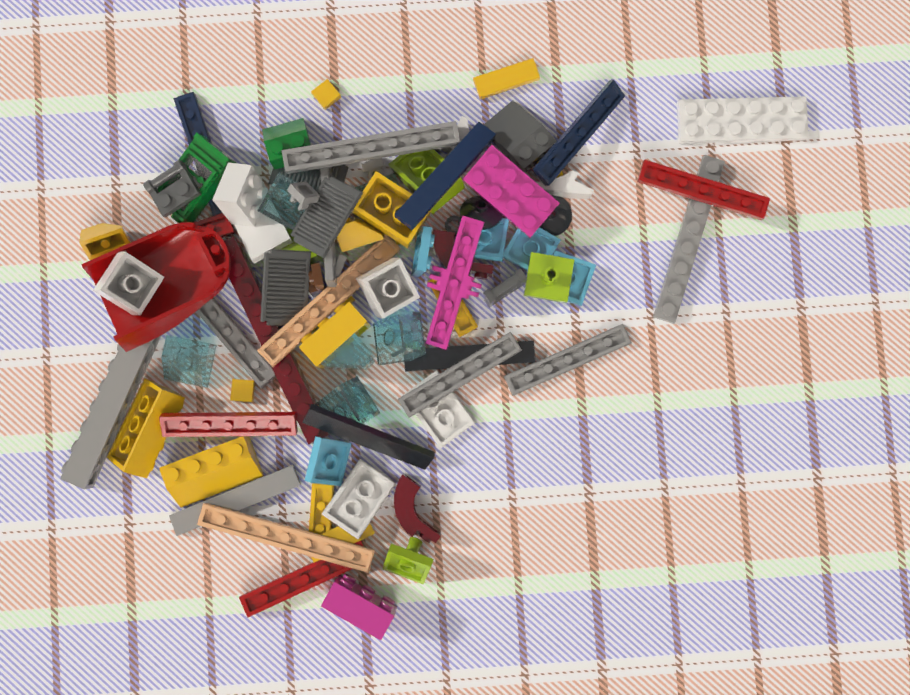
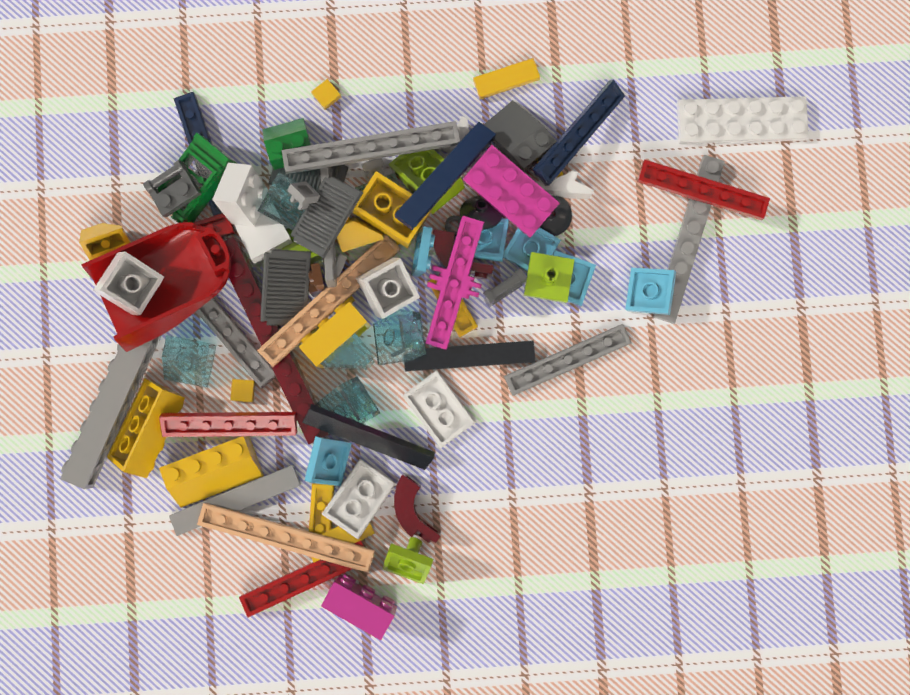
light grey tile [398,332,522,418] -> none
none -> medium azure plate [625,267,676,315]

